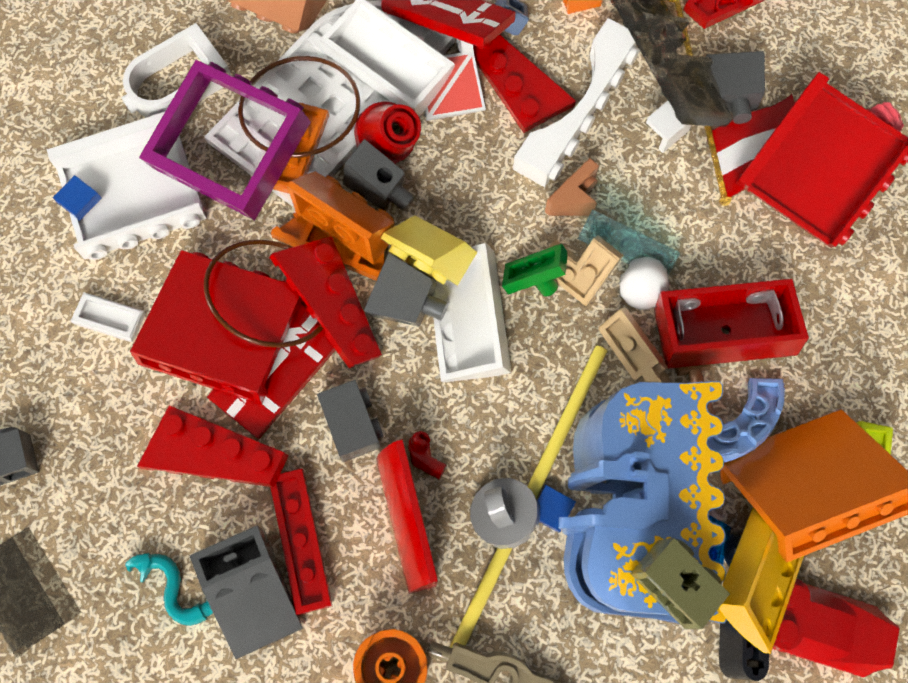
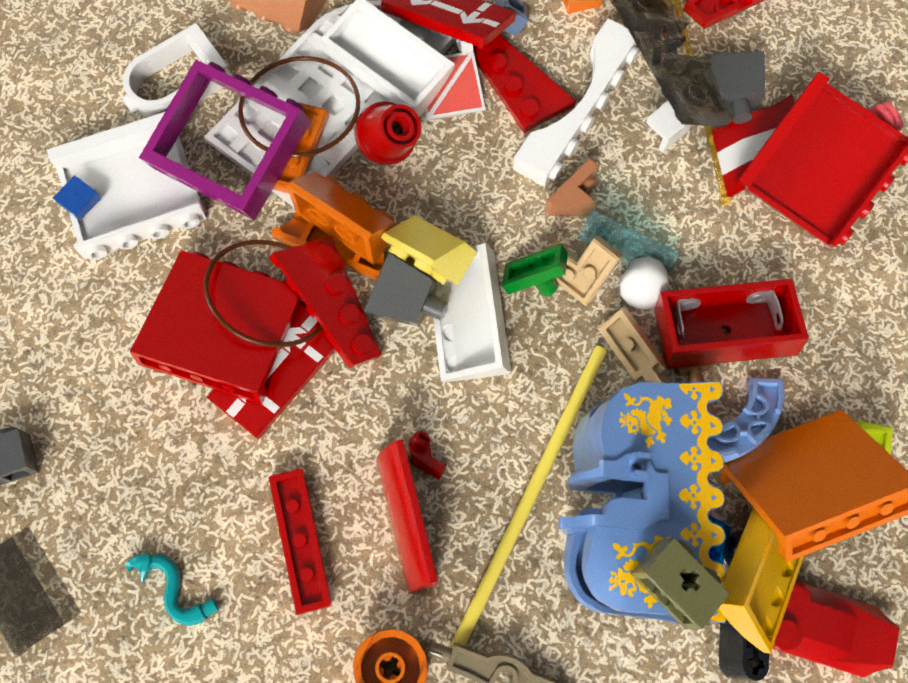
white tile [71,292,146,343] -> none
red wing [137,405,288,487] -> none
dark grey slope [189,525,303,659] -> none
dark grey brick [317,380,384,462] -> none
dark grey torso [343,139,415,211] -> none
light grey tile [470,478,540,549] -> none
blue tile [537,485,576,533] -> none

